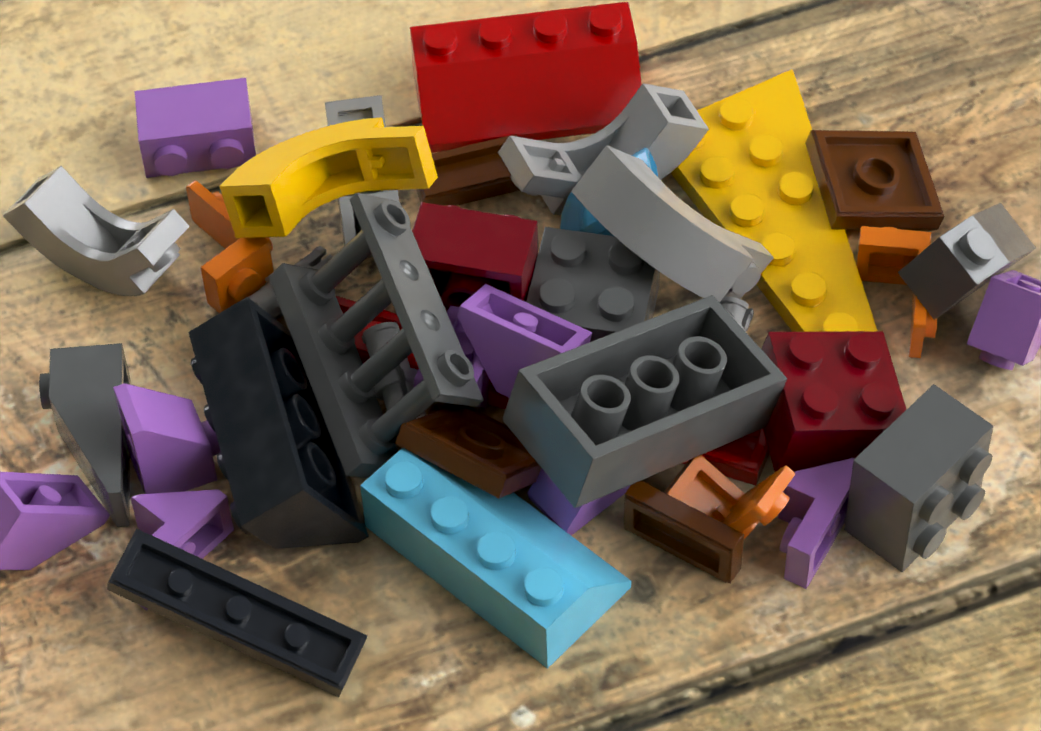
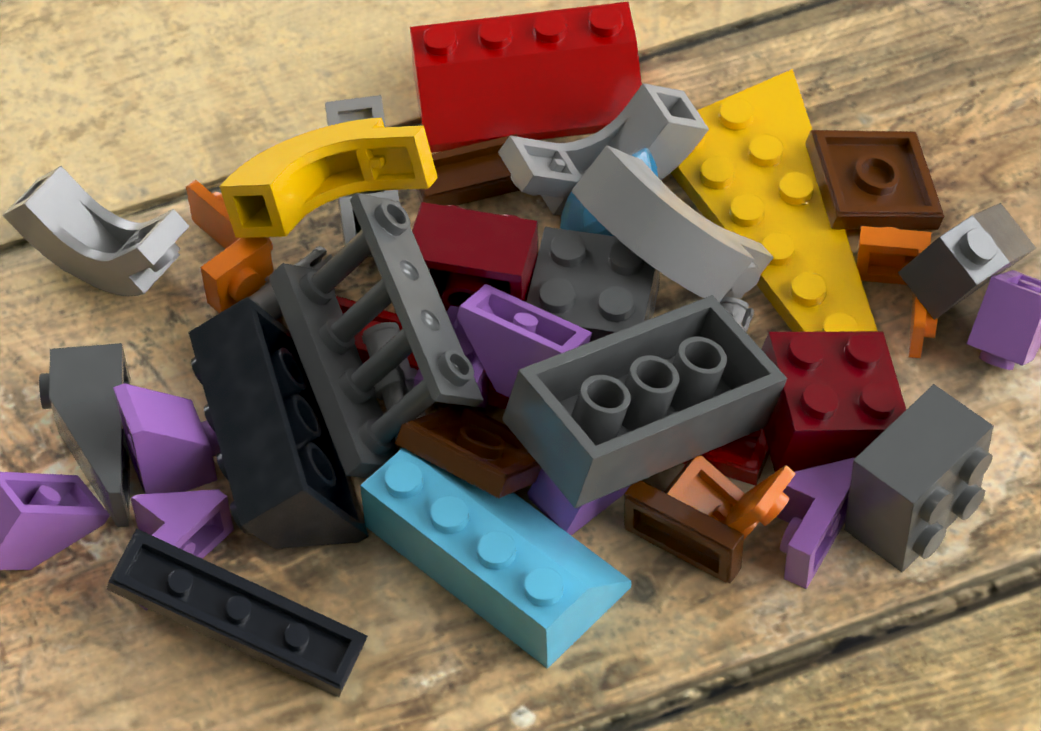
medium lavender brick [135,78,256,178] -> none

